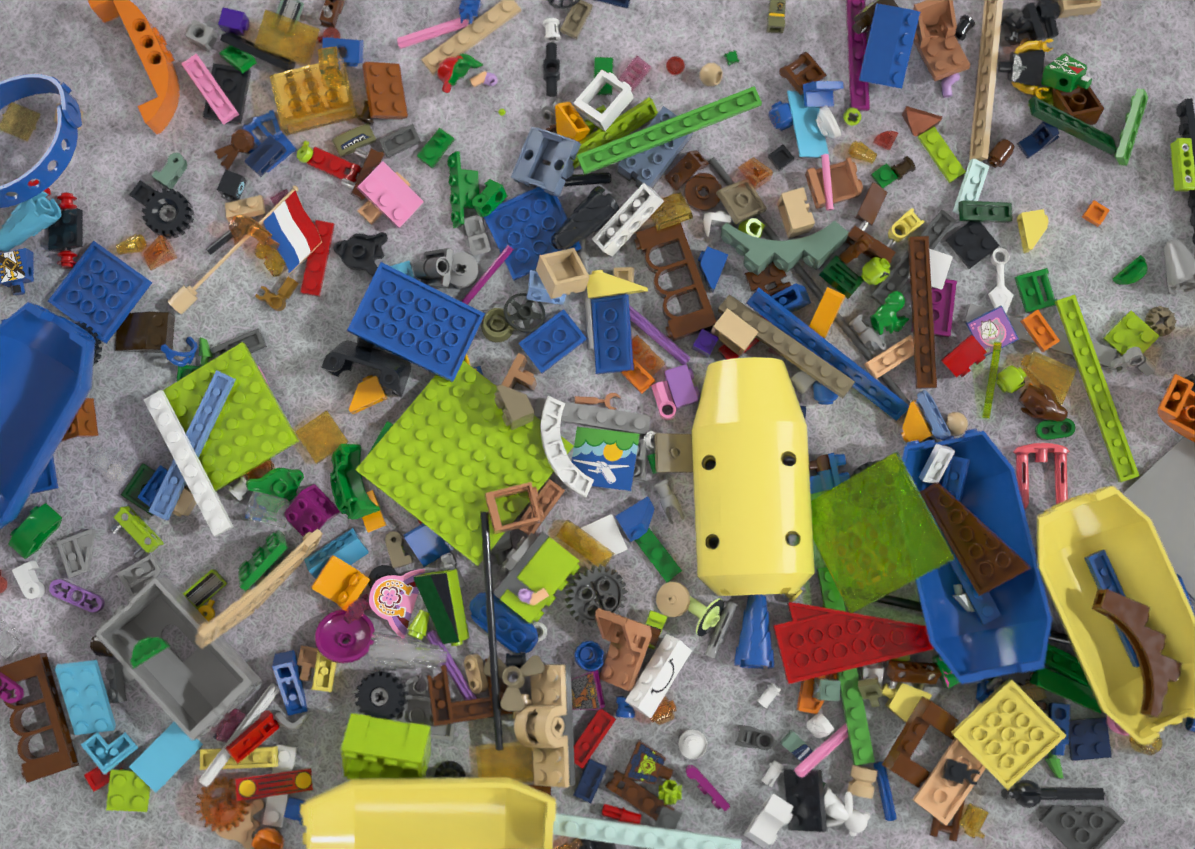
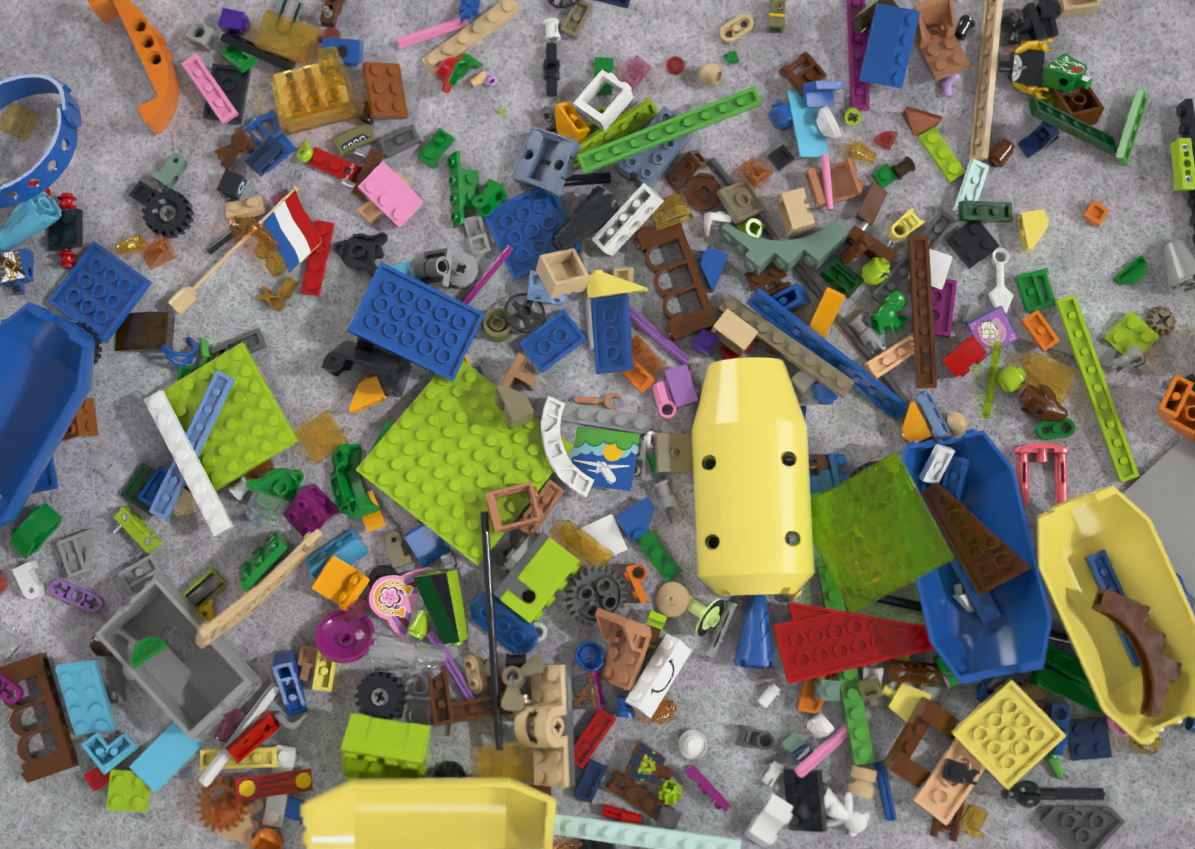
arm [518,588,549,605] -> none
none -> orange plate [623,564,648,604]
none -> tan plate [719,14,754,44]

